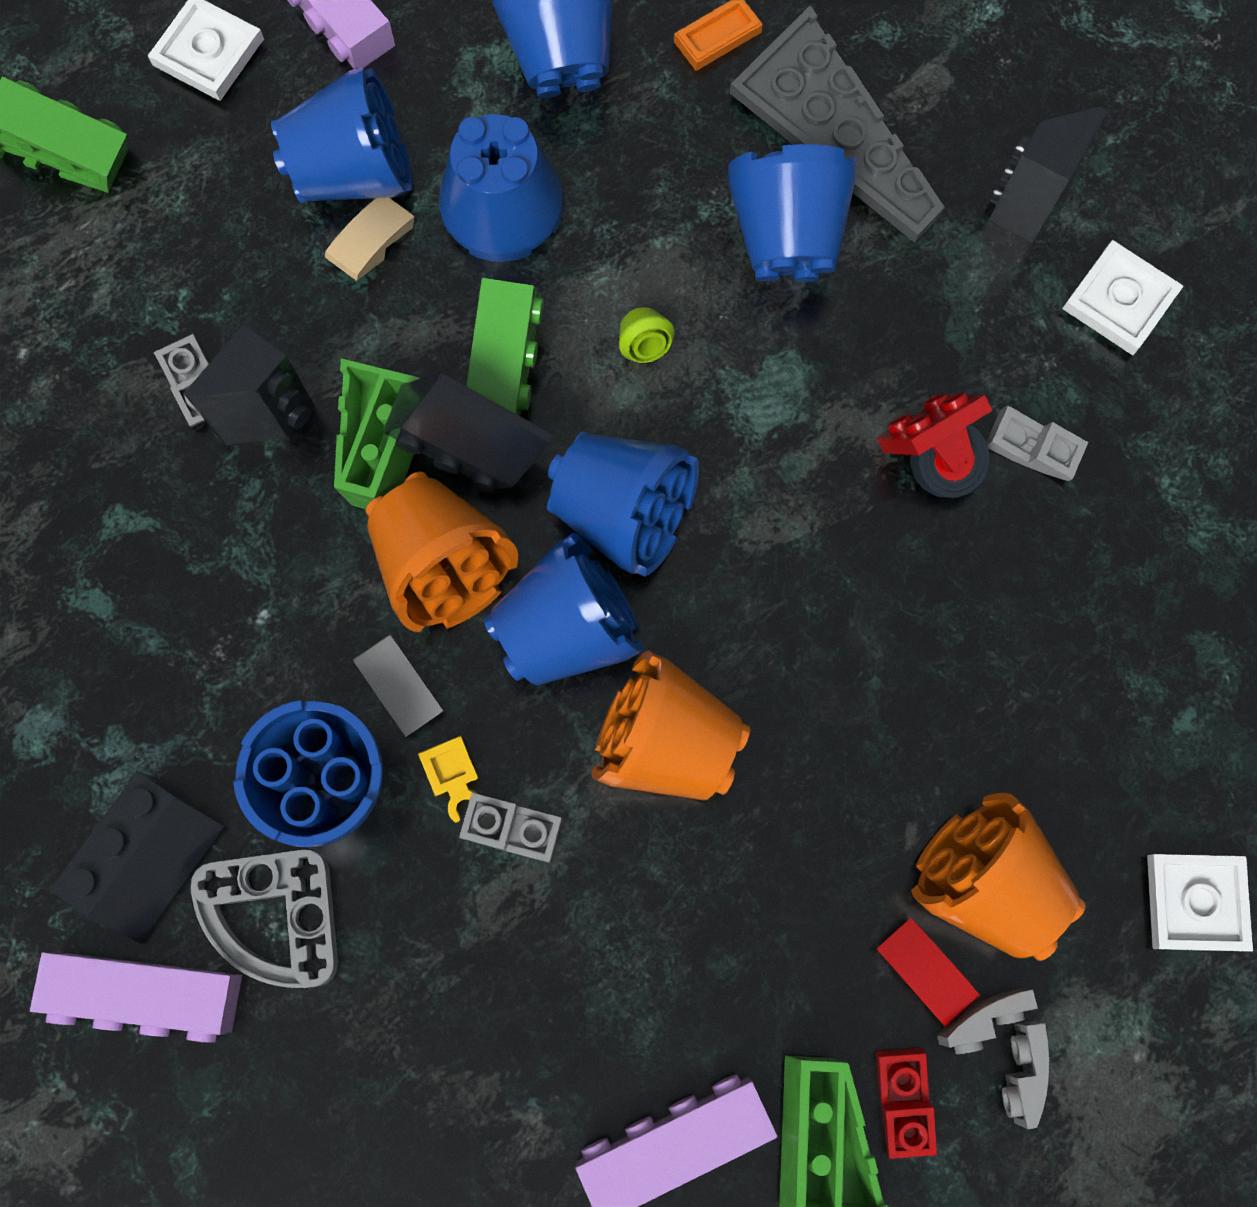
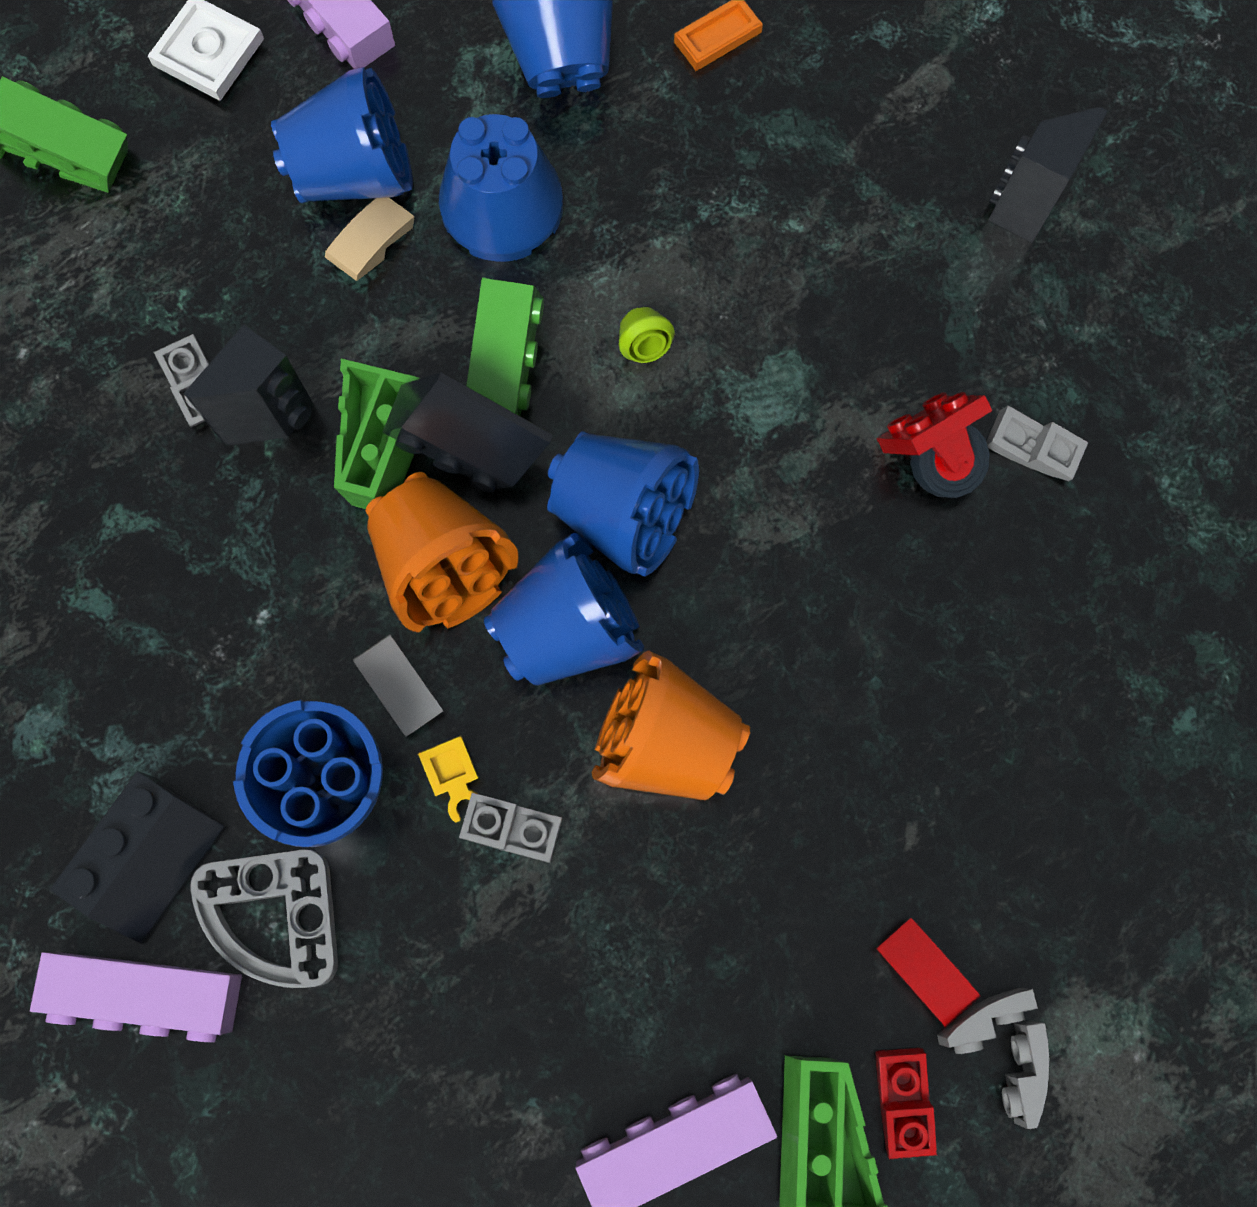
blue cone [728,144,856,283] -> none
dark grey wing [730,5,945,243] -> none
orange cone [911,793,1086,961] -> none
white plate [1062,240,1183,355] -> none
white plate [1147,854,1253,951] -> none

